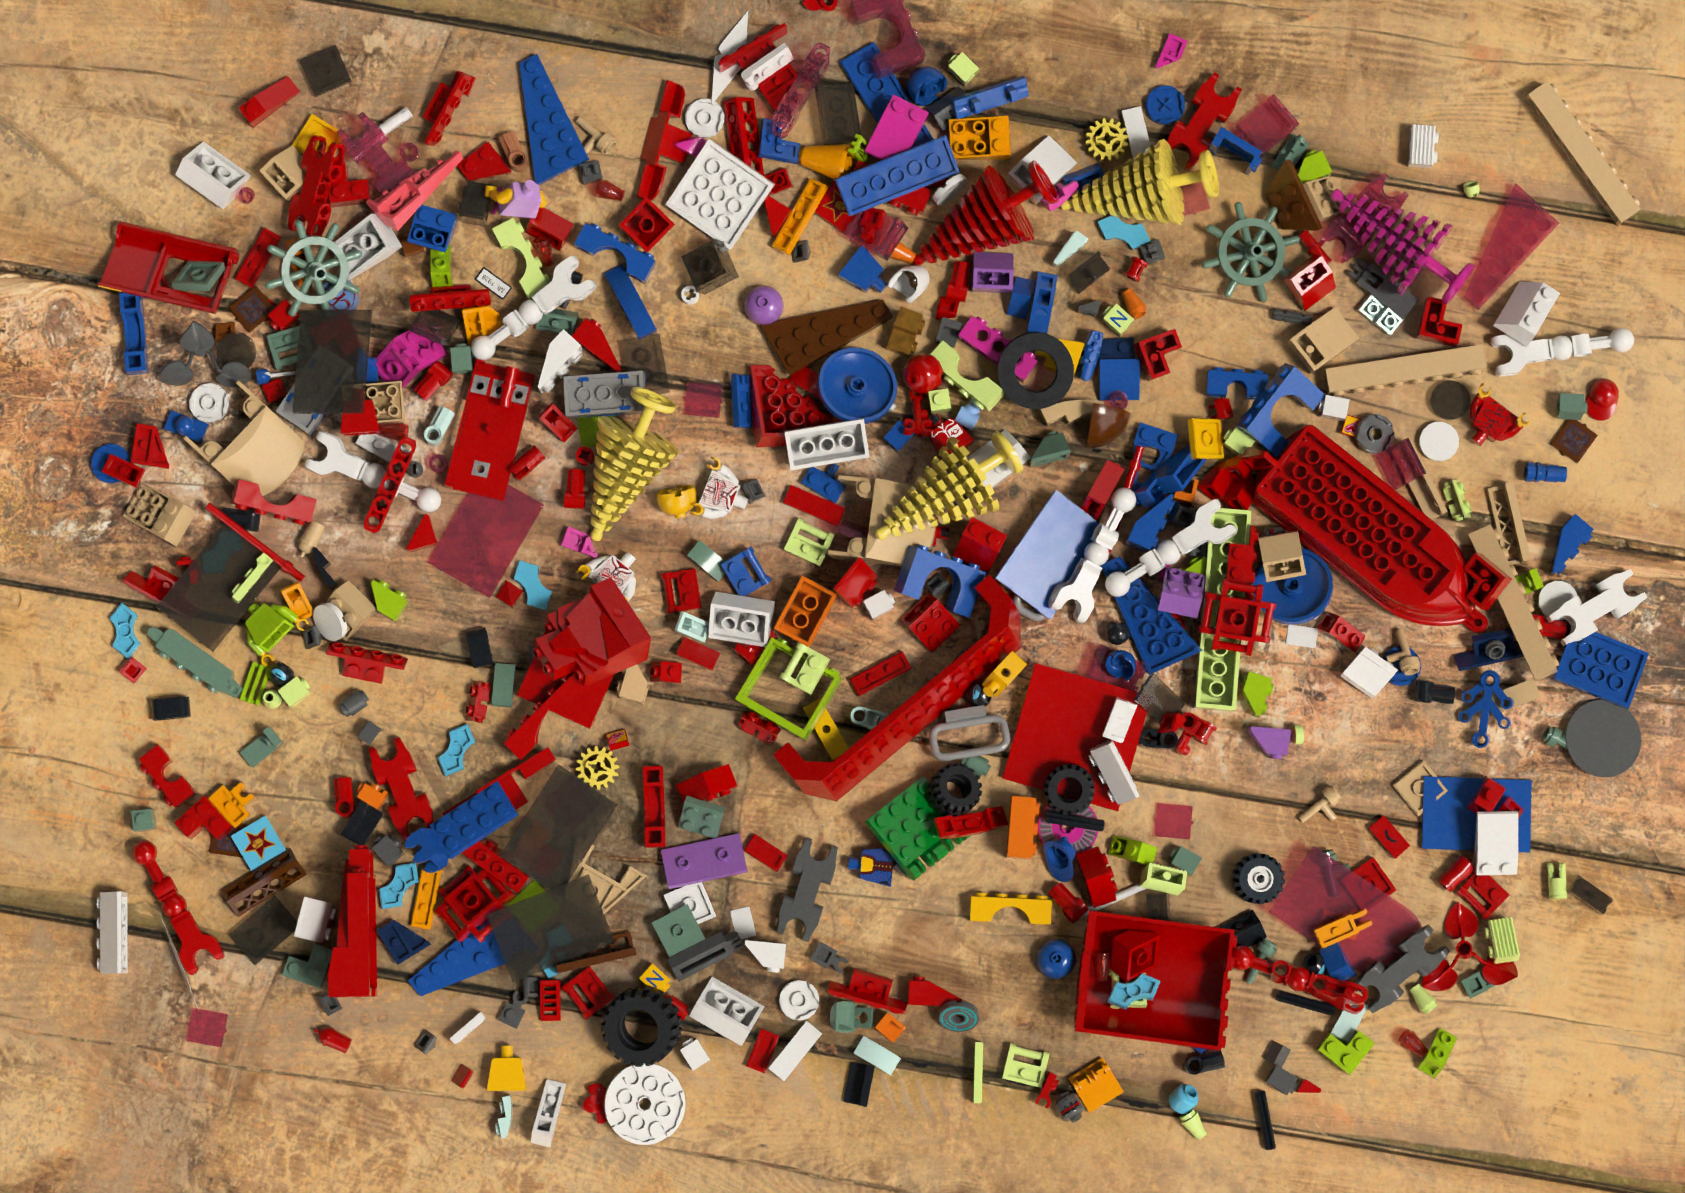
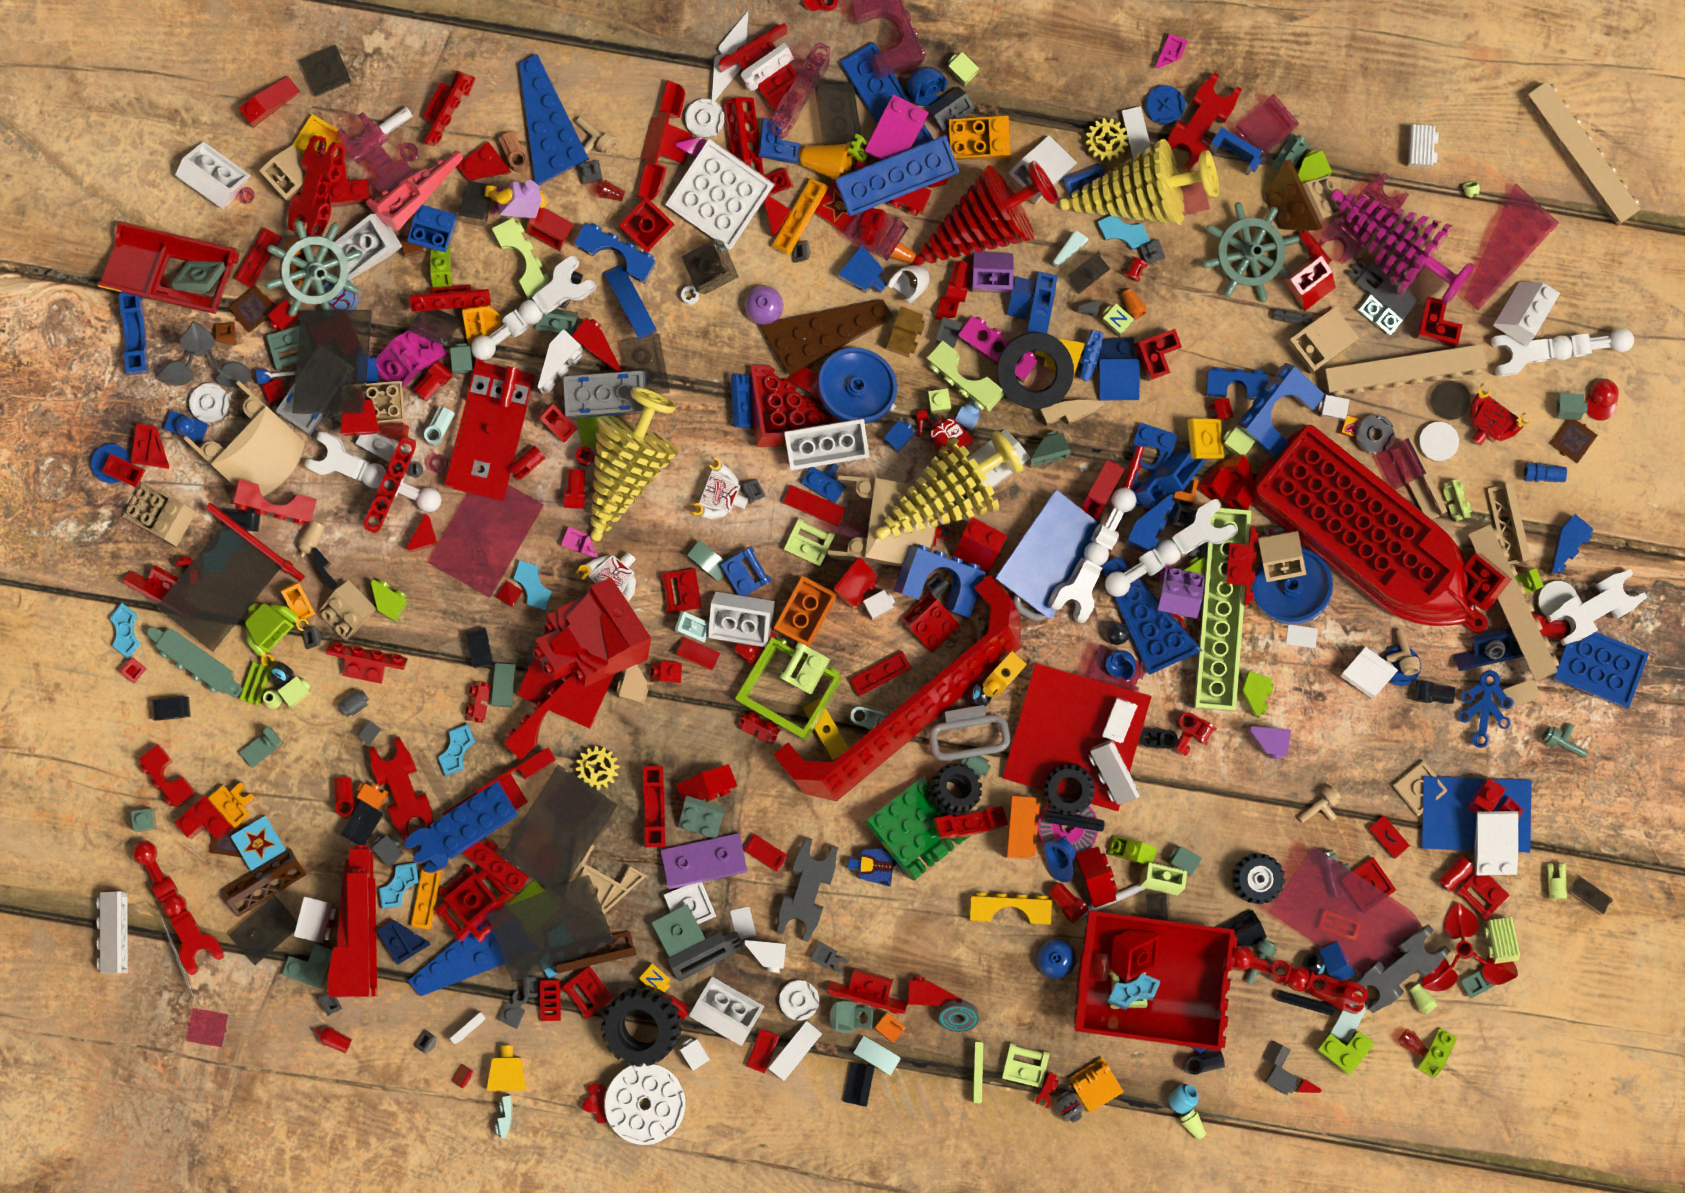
clear smoke tile [216,332,257,368] -> none
yellowish green hinge [231,553,273,604] -> none
white tile [313,602,347,641] -> none
white sticker [475,267,512,300] -> none
white slope [531,1079,566,1147] -> none
clear red cone [533,236,554,267] -> none
tile [606,729,629,751] -> none
yellow cylinder [656,485,697,518] -> none
clear pink piece [684,382,723,418] -> none
red cylinder [903,353,943,394] -> none
red bar [903,390,932,437] -> none
white tile [932,174,968,205] -> none
blue hinge [951,76,1029,120] -> none
dark pink slope [1041,180,1079,212] -> none
reddish brown brick [1086,403,1131,448] -> none
clear pink bush [1110,391,1128,410] -> none
clear smoke piece [1134,672,1186,724] -> none
clear pink piece [1154,803,1193,840] -> none
red slope [1158,713,1187,733] -> none
red brick [1198,578,1277,656] -> none
red slope [1241,447,1279,471] -> none
black axle [1254,1090,1276,1150] -> none
yellowish green tile [1292,724,1304,745] -> none
light orange hinge [1313,908,1372,948] -> none
red bracket [1316,611,1365,652] -> none
dark grey sticker [1566,700,1641,777] -> none

